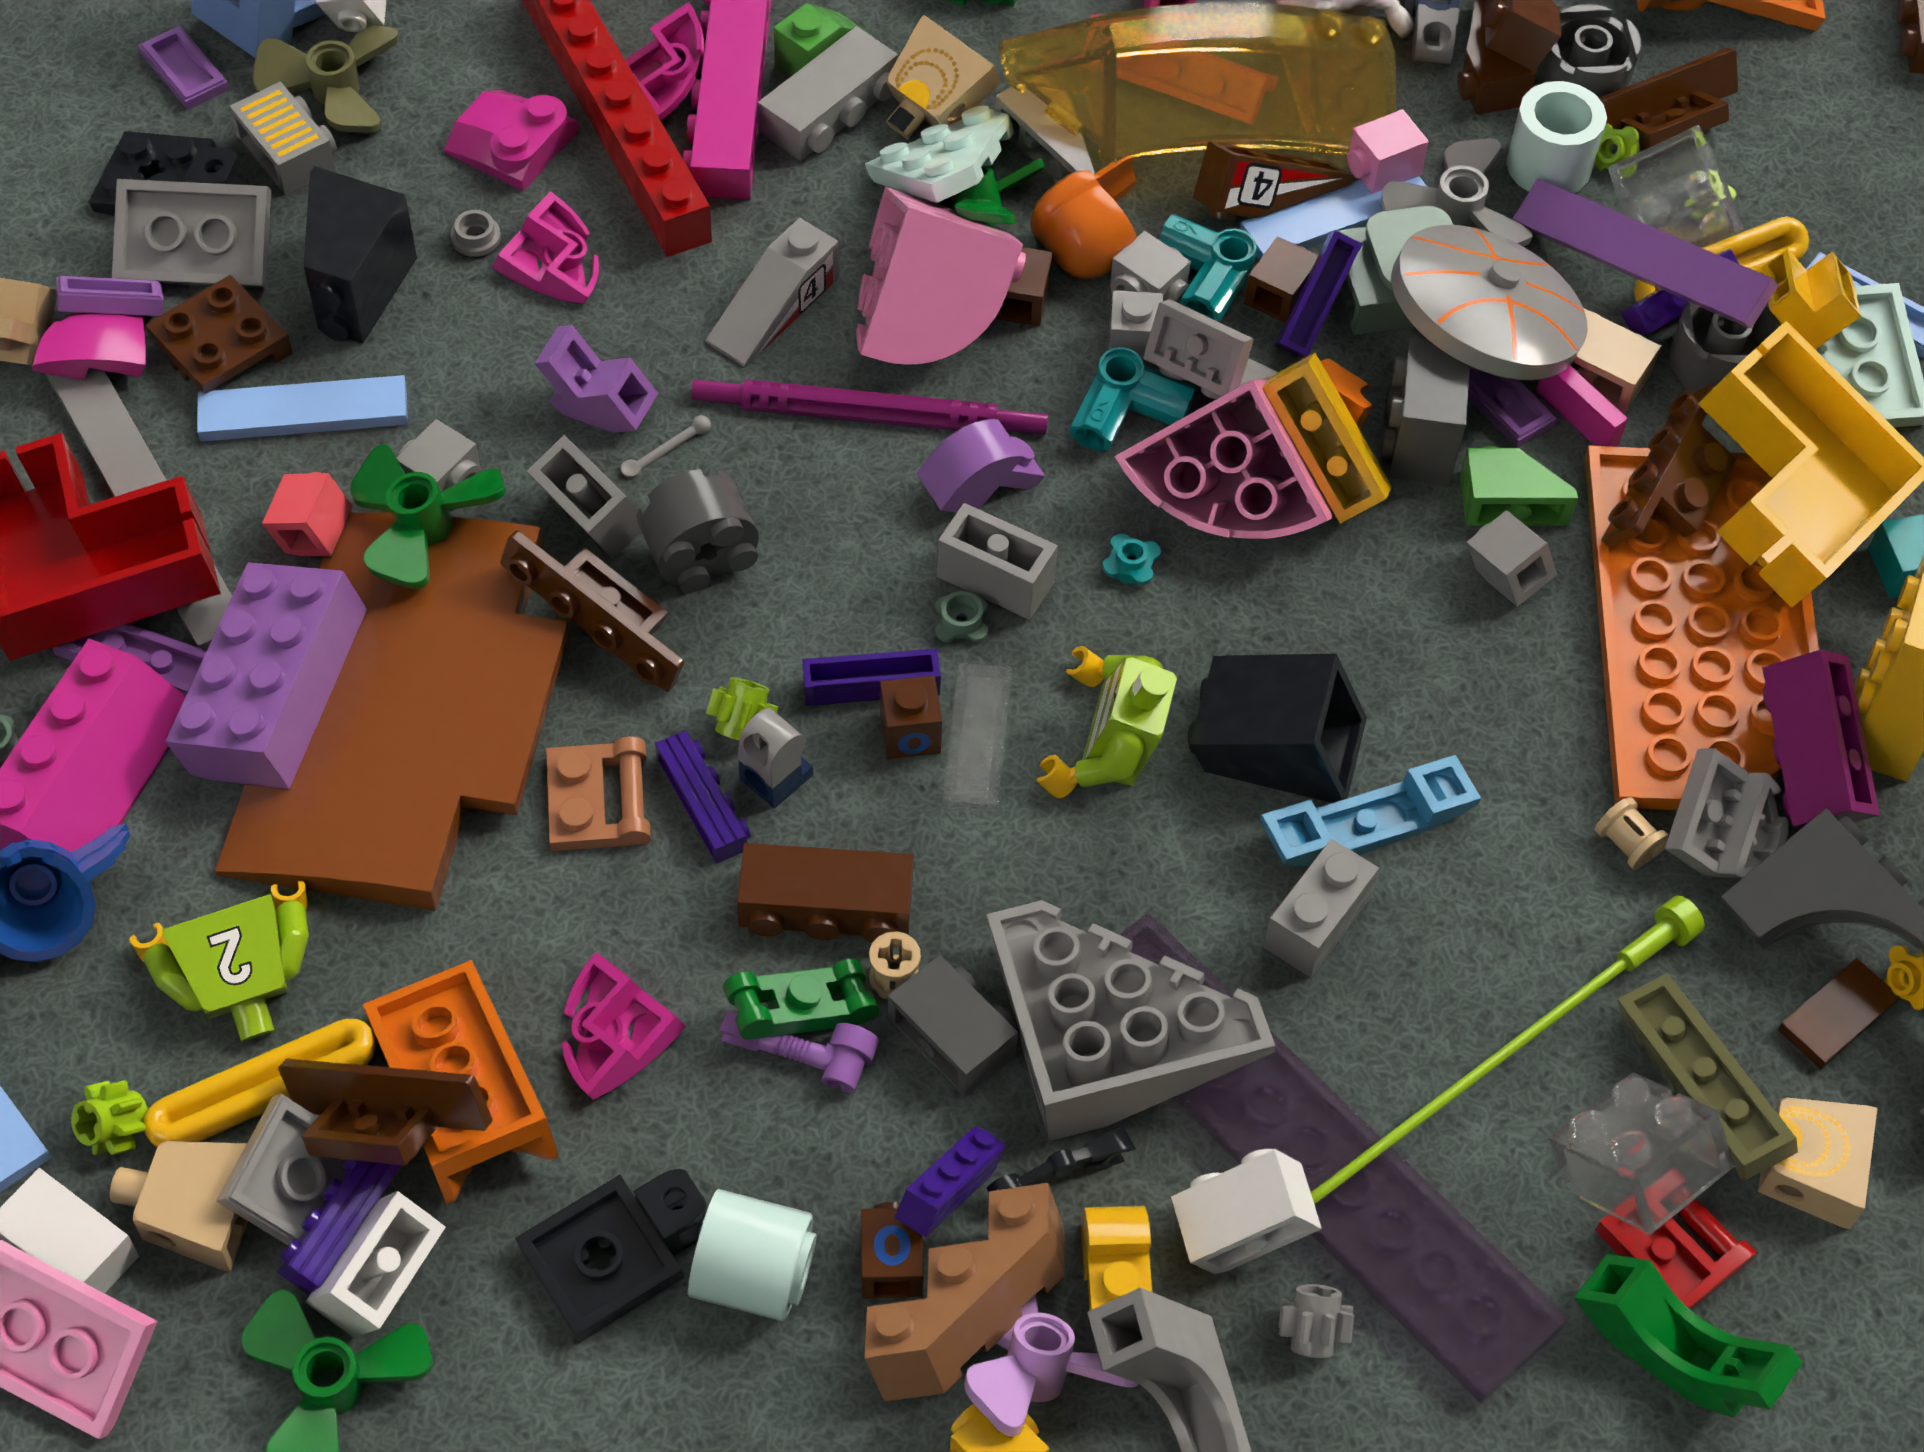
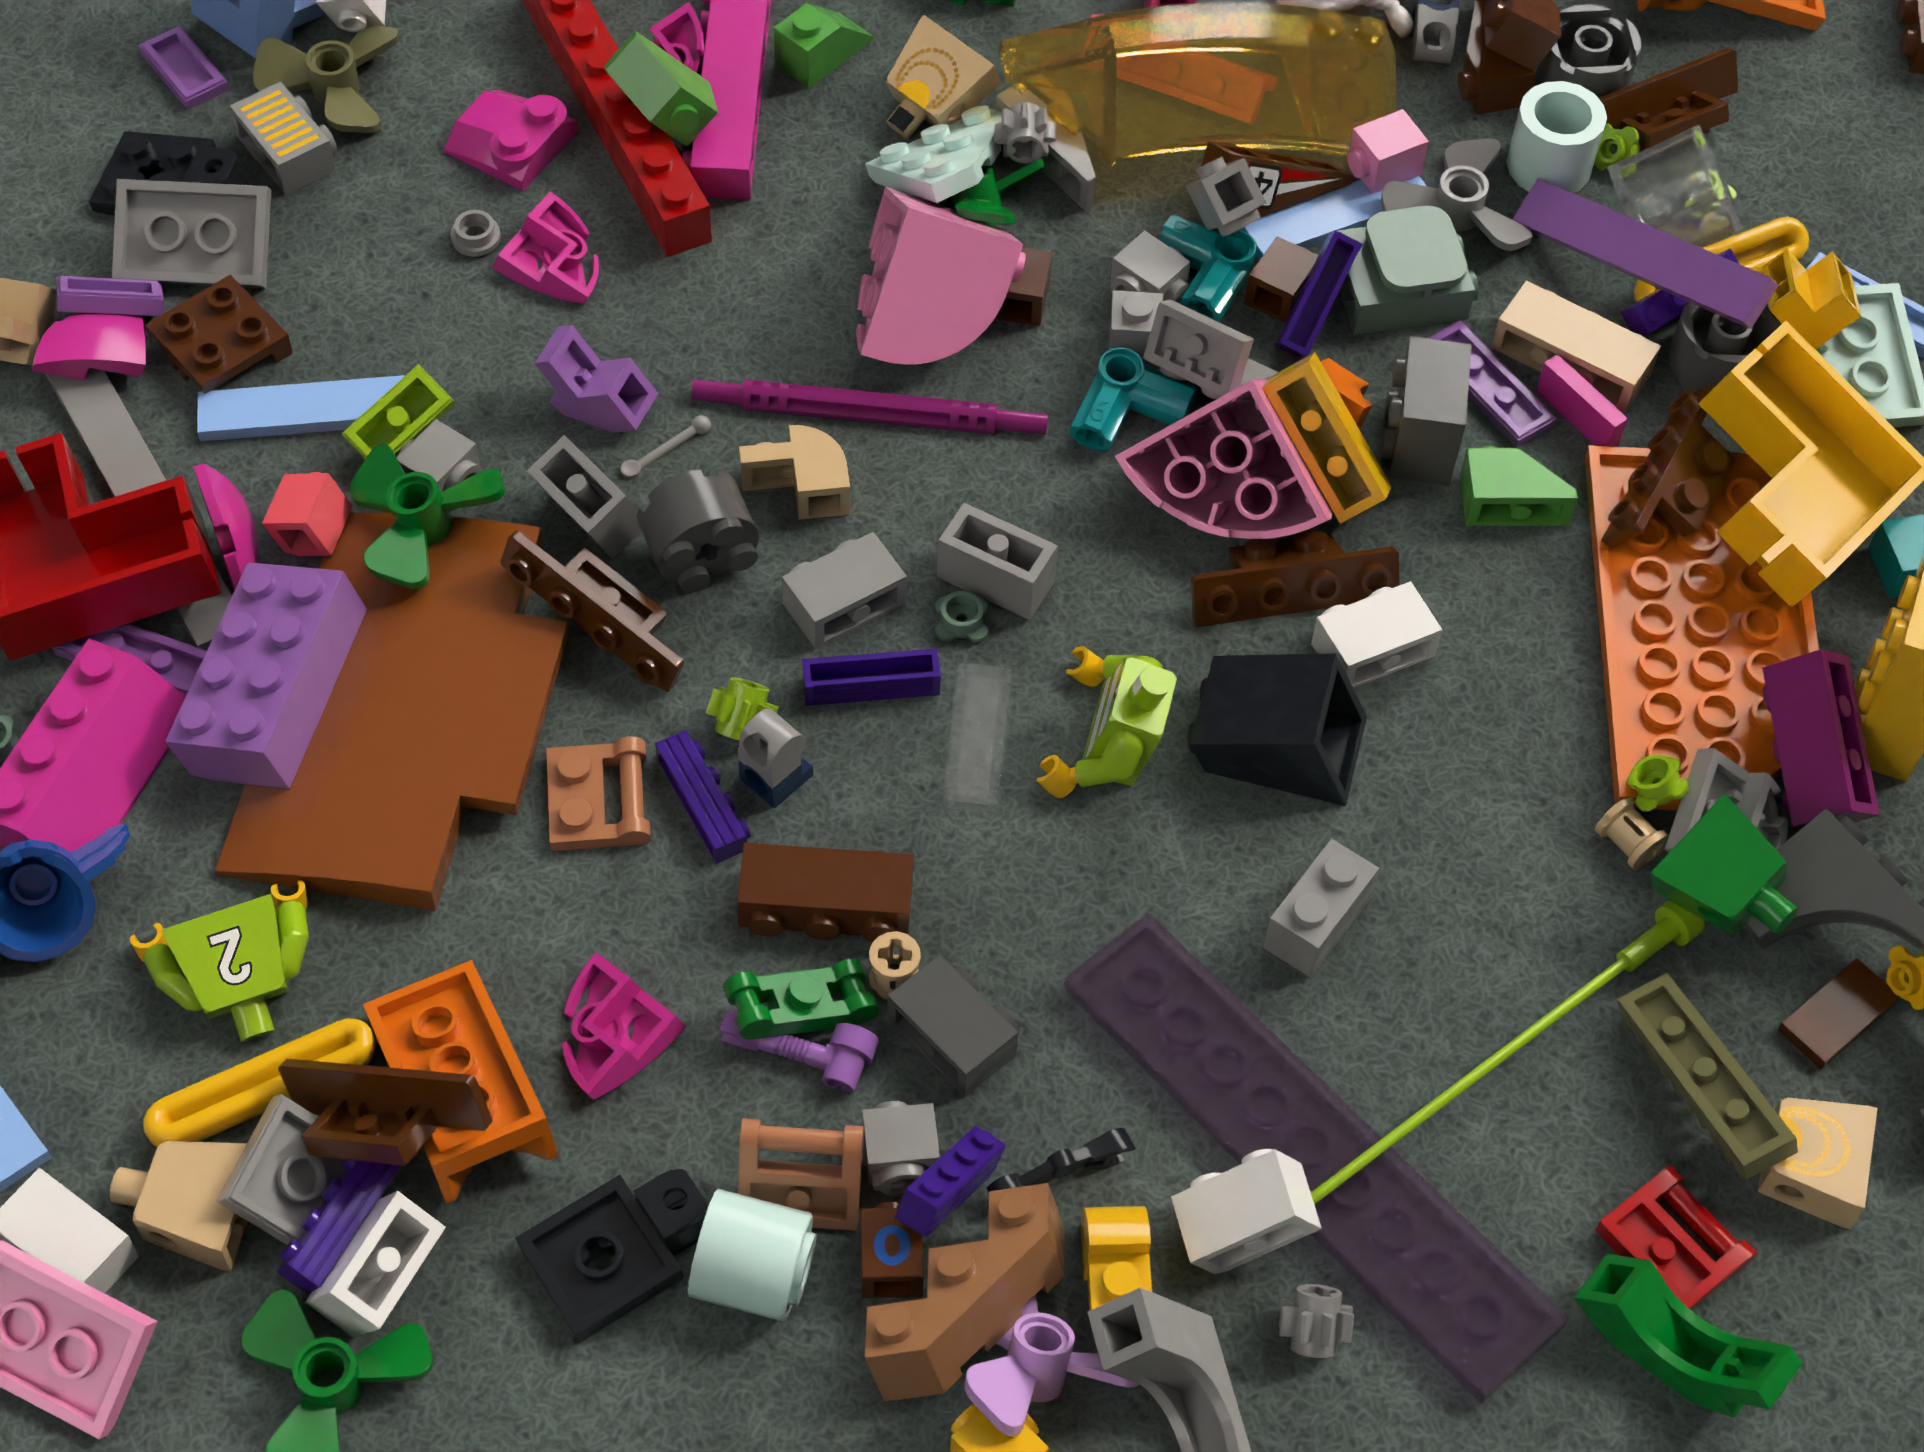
lime gear [71,1080,148,1155] -> none
black slope [304,166,417,343] -> none
light grey slope [706,217,839,367] -> none
light grey brick [758,26,898,161] -> none
reddish brown brick [880,675,942,759] -> none
medium lavender brick [916,419,1045,512] -> none
light grey slope [986,900,1275,1141] -> none
orange piece [1030,155,1137,279] -> none
teal plate [1102,533,1161,585] -> none
dark azure slope [1260,755,1481,866] -> none
light grey dish [1391,225,1588,380] -> none
light grey brick [1466,510,1558,607] -> none
clear piece [1549,1072,1735,1235] -> none
none -> dark pink brick [193,463,260,591]
none -> lime brick [341,364,456,460]
none -> bright green slope [604,31,718,147]
none -> nougat plate [738,1118,864,1231]
none -> tan brick [739,425,850,519]
none -> light grey brick [782,532,907,649]
none -> light grey brick [861,1101,940,1196]
none -> light grey gear [994,102,1056,163]
none -> light grey brick [1186,157,1266,237]
none -> reddish brown bracket [1191,531,1399,627]
none -> white brick [1311,581,1442,688]
none -> lime plate [1627,754,1689,811]
none -> green torso [1651,794,1799,935]

